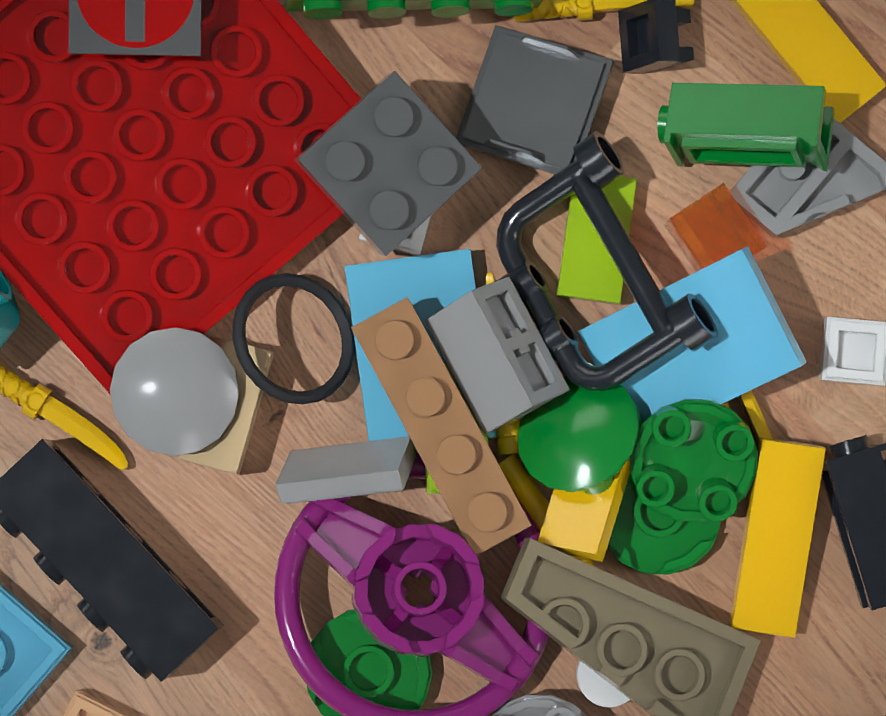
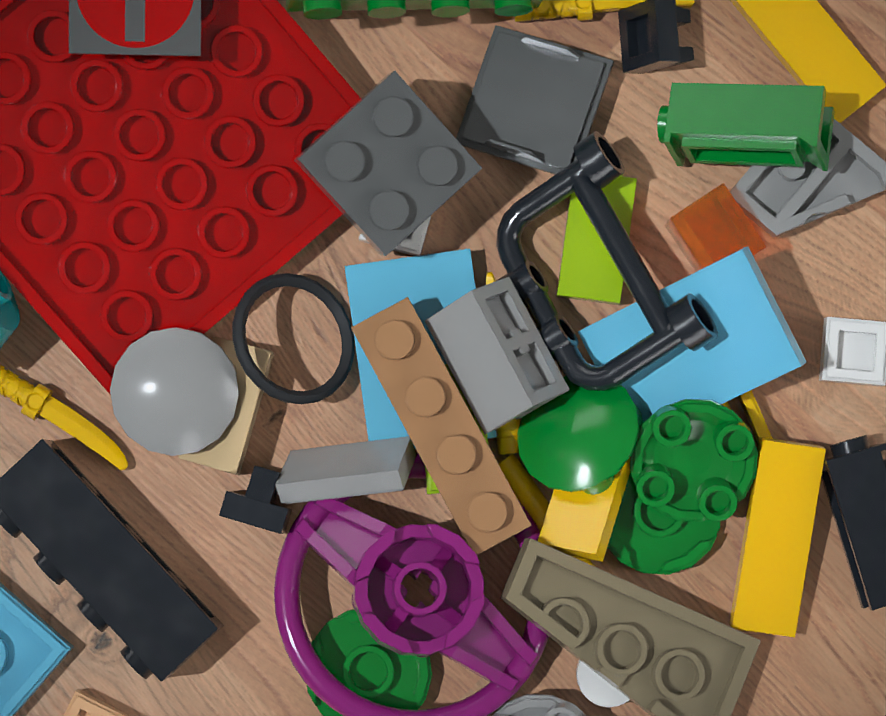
none -> black tile [219,466,292,534]

